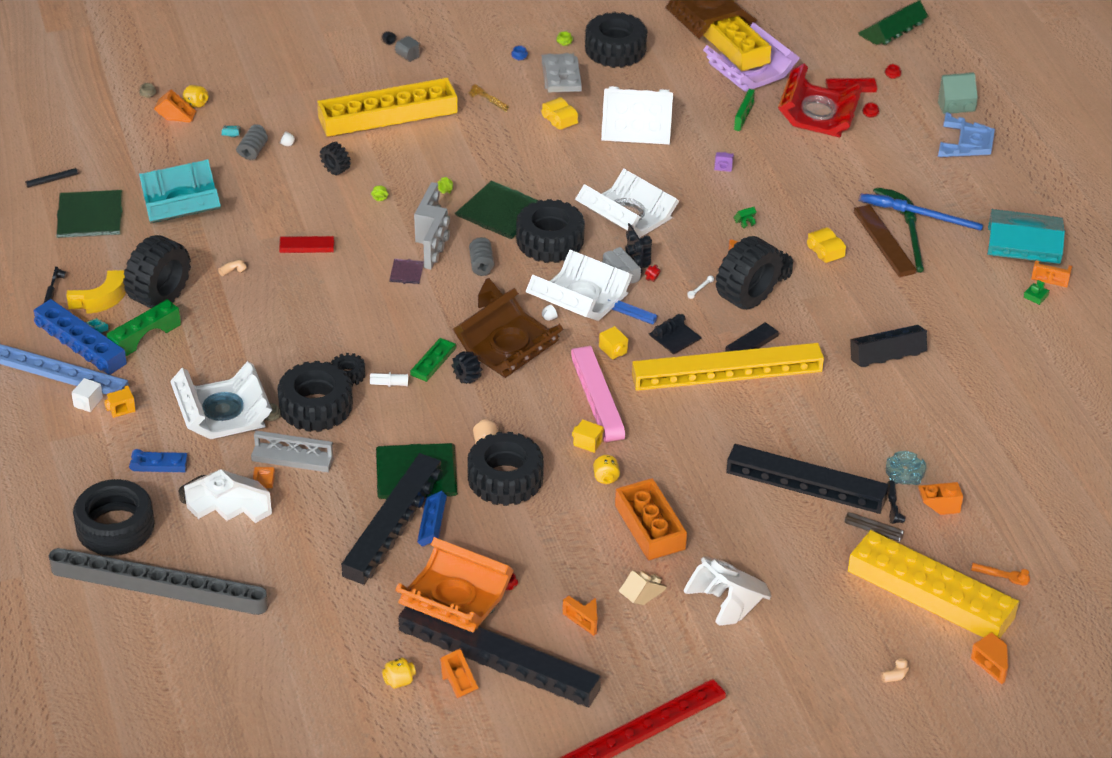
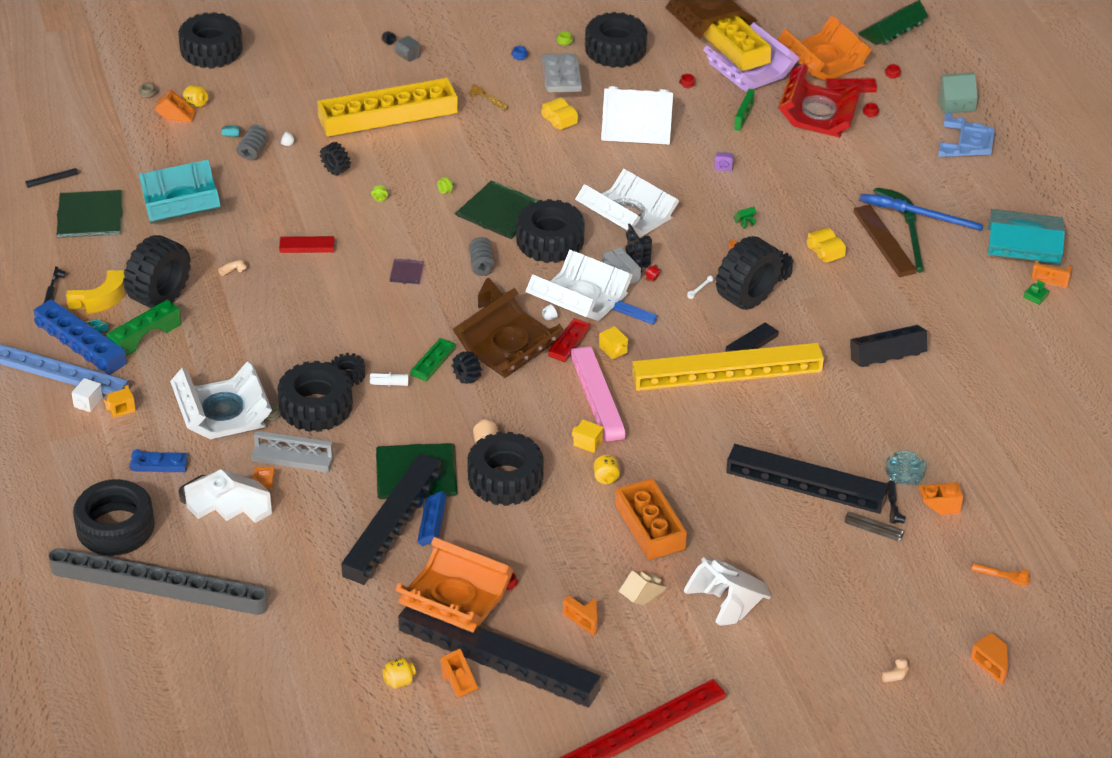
light grey bracket [414,182,450,270] -> none
black hinge [649,314,702,354] -> none
yellow brick [848,530,1019,638] -> none
none -> black tyre [178,12,243,69]
none -> red plate [548,318,590,362]
none -> red plate [679,74,695,88]
none -> orange panel [777,15,872,81]

